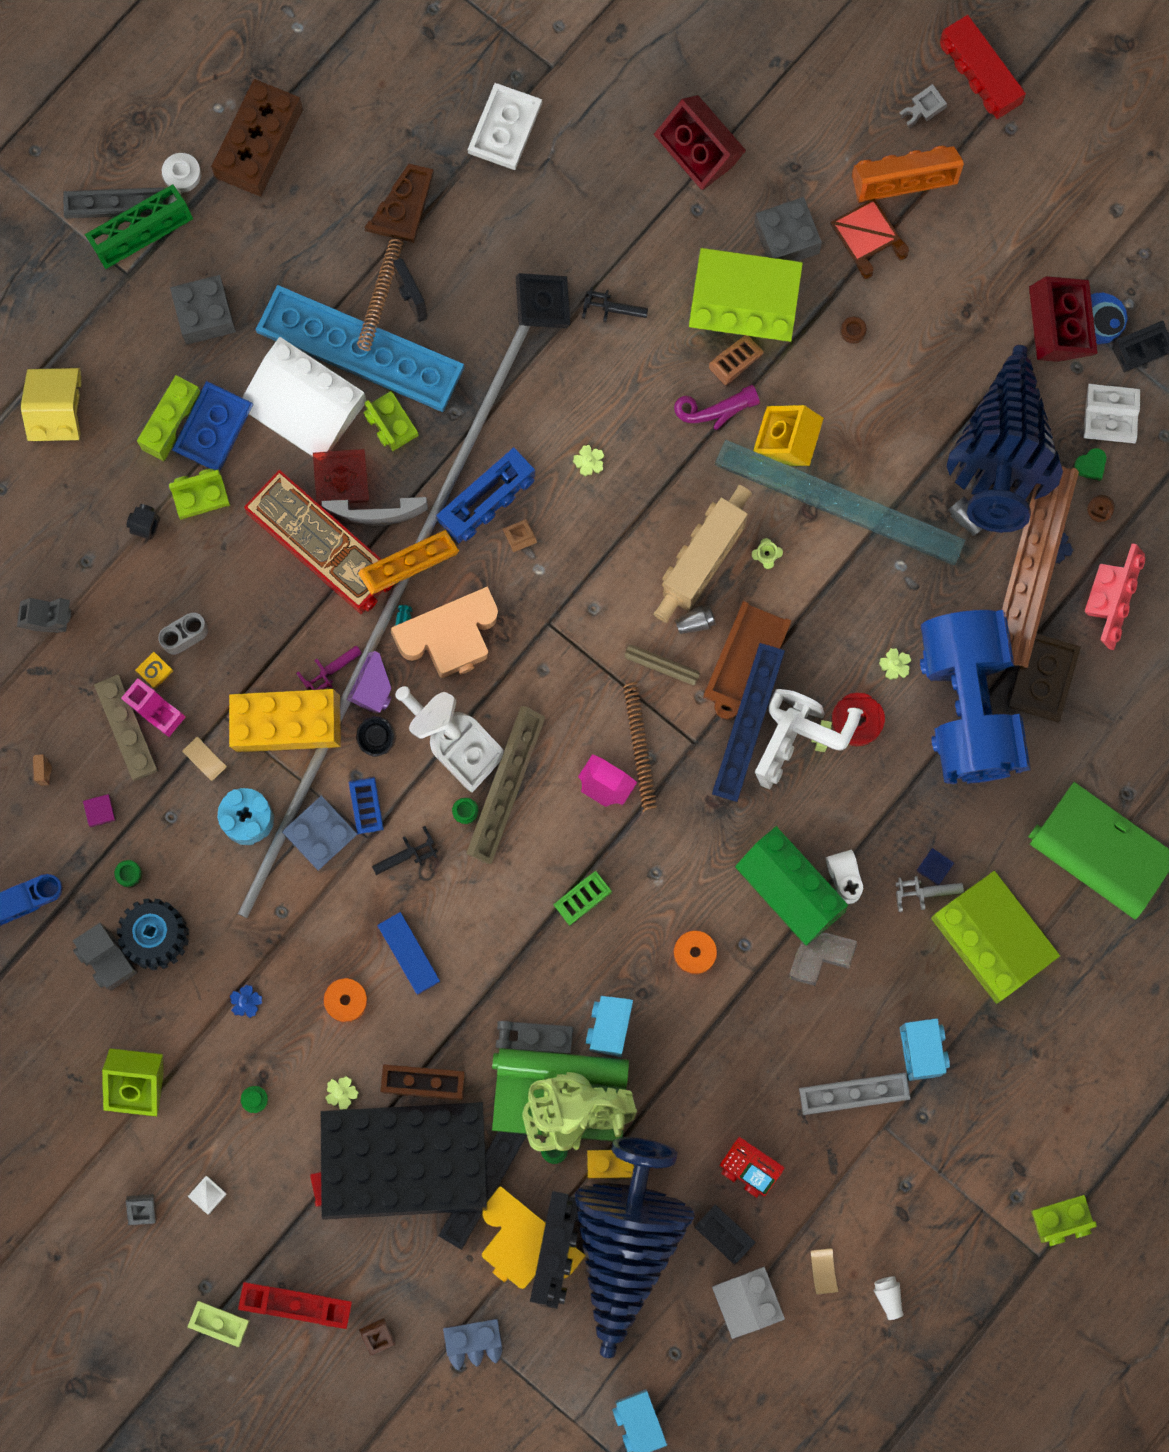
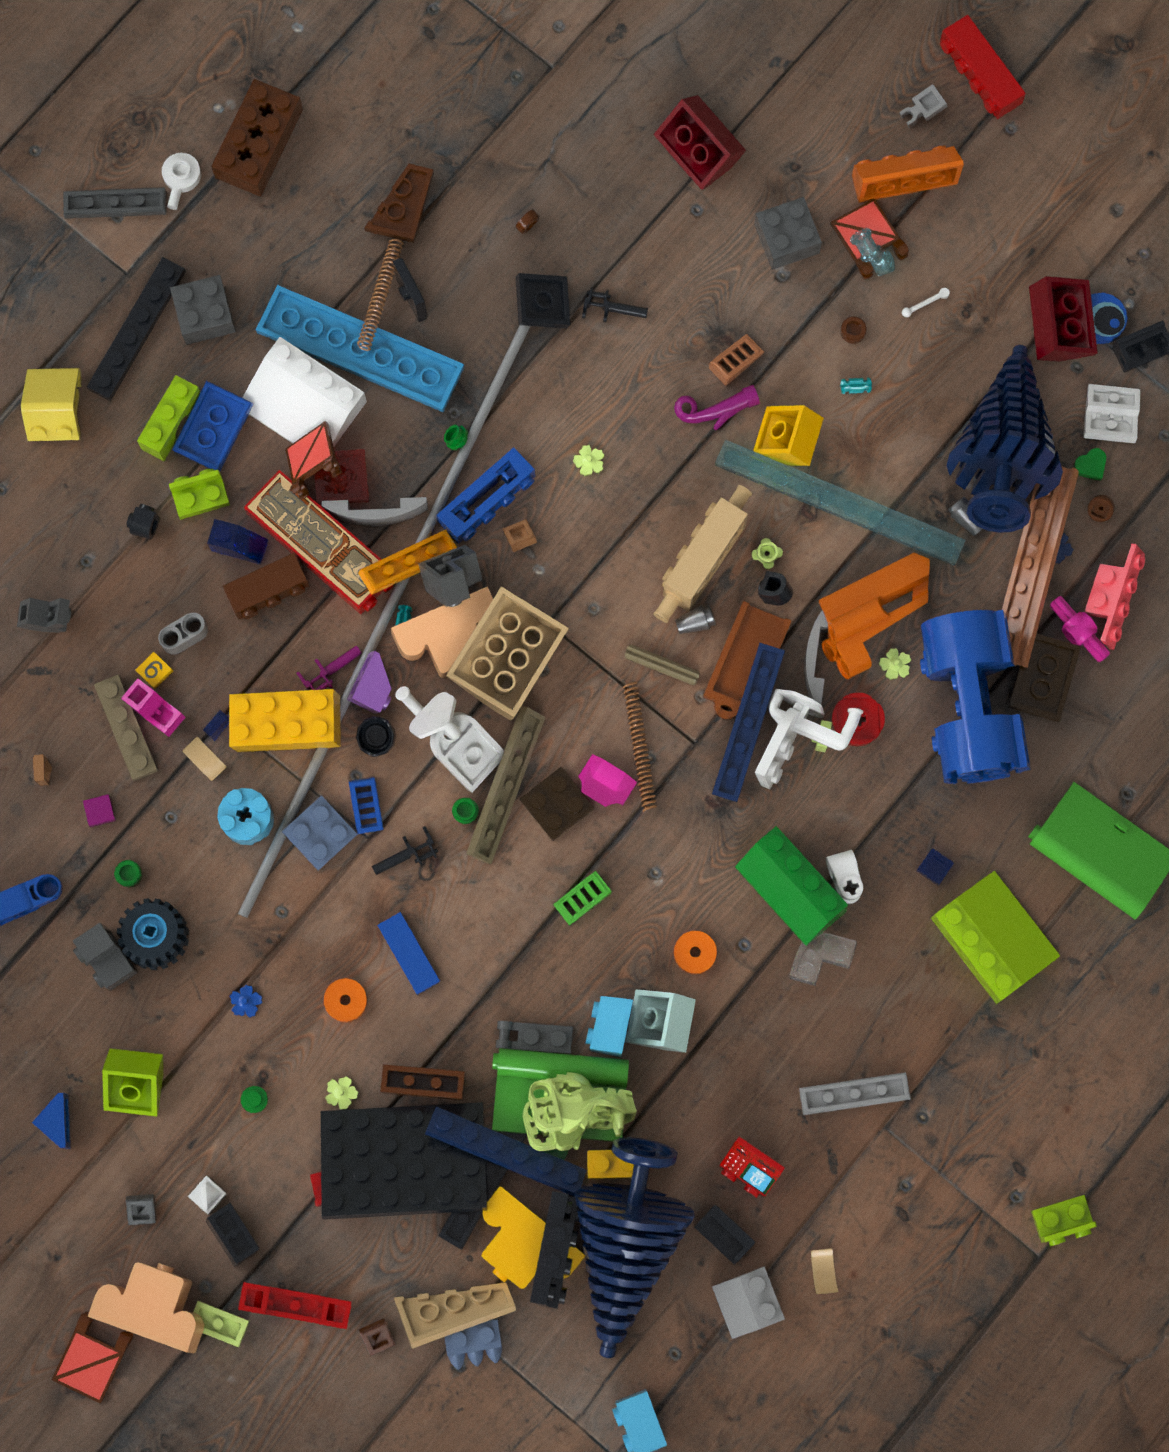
green fence [85,184,193,269] -> none
lime bracket [363,391,419,452] -> none
white plate [468,83,542,170] -> none
lime slope [689,248,803,342] -> none
white cone [873,1276,904,1320] -> none
light grey piece [896,876,964,912] -> none
medium azure brick [900,1018,950,1081] -> none
none -> blue slope [32,1093,71,1149]
none -> coral flag [52,1311,134,1404]
none -> black plate [87,257,186,401]
none -> light nougat brick [88,1262,204,1353]
none -> clear blue tile [203,710,229,741]
none -> black hinge [206,1203,260,1267]
none -> clear blue slope [207,519,268,565]
none -> reddish brown brick [222,553,309,619]
none -> flag [285,421,342,500]
none -> tan wing [394,1283,516,1349]
none -> dark grey brick [418,545,483,607]
none -> dark blue plate [425,1107,587,1197]
none -> green plate [444,425,468,450]
none -> tan slope [446,586,569,721]
none -> reddish brown tile [515,209,540,234]
none -> dark brown plate [520,767,594,841]
none -> light aqua slope [626,989,696,1053]
none -> black plate [758,571,793,606]
none -> light grey slope [804,610,828,704]
none -> orange panel [819,553,930,679]
none -> teal piece [840,378,872,394]
none -> clear light blue connector [850,227,895,276]
none -> white hinge [902,288,950,318]
none -> dark pink axle [1050,596,1110,662]

